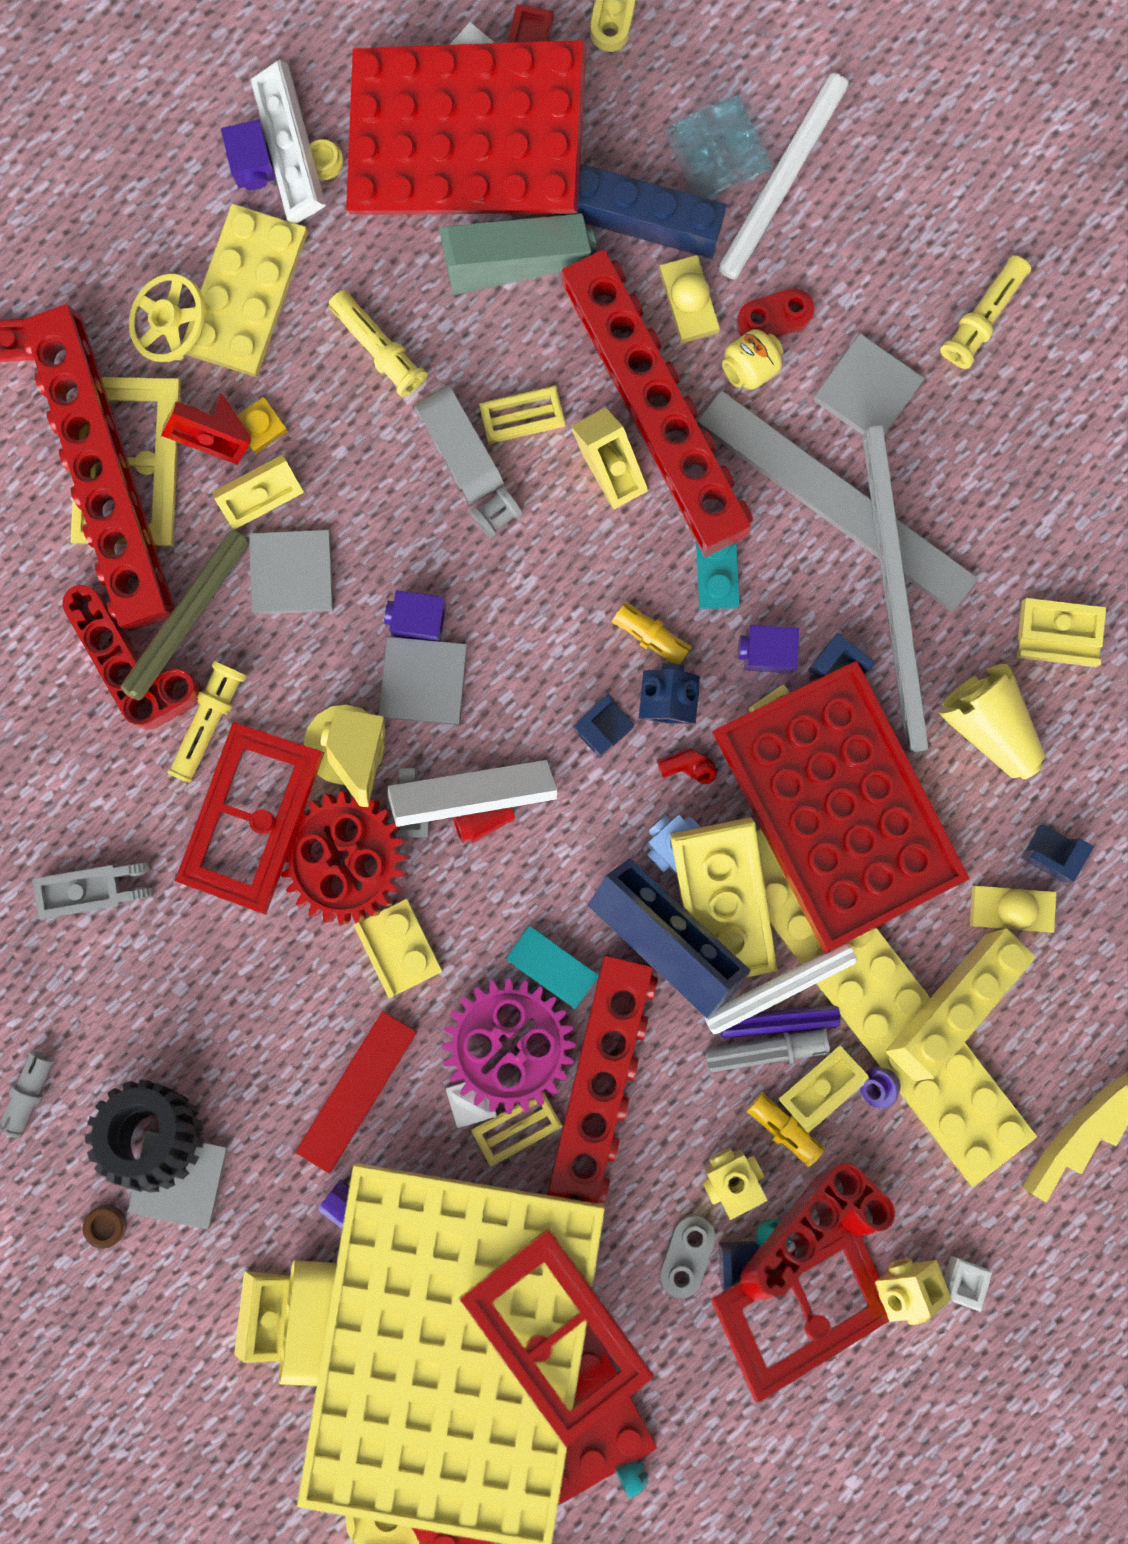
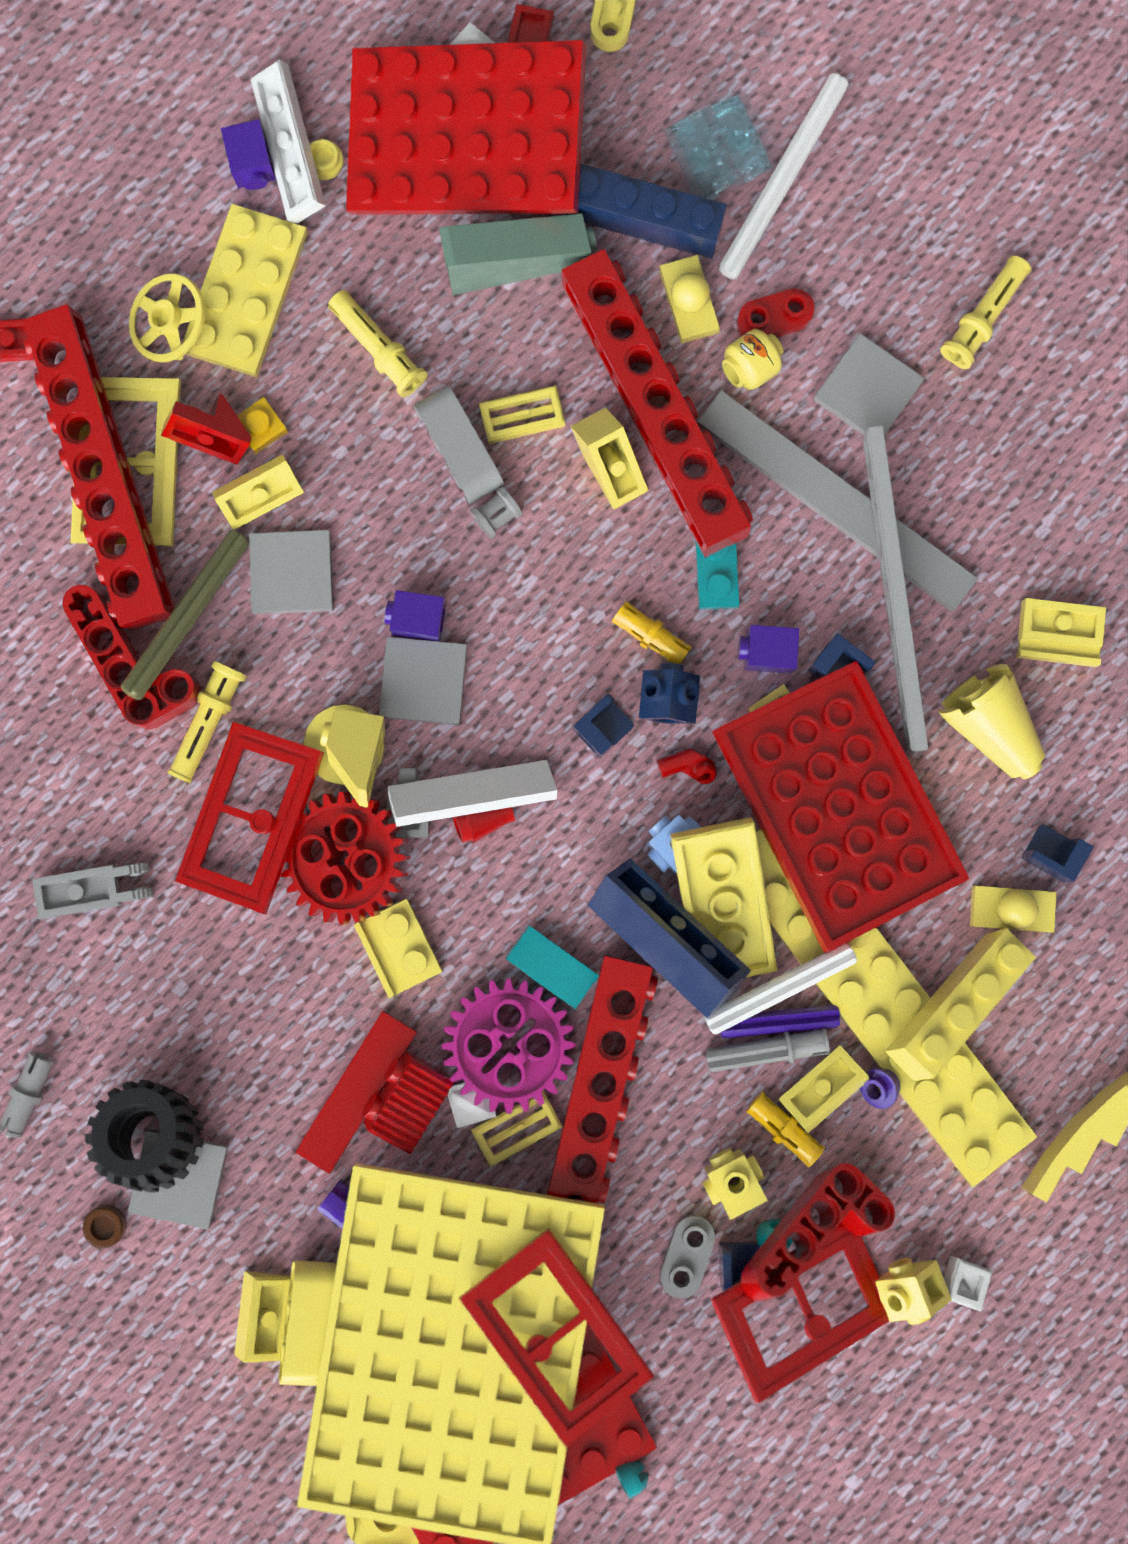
none -> red brick [362,1051,454,1154]

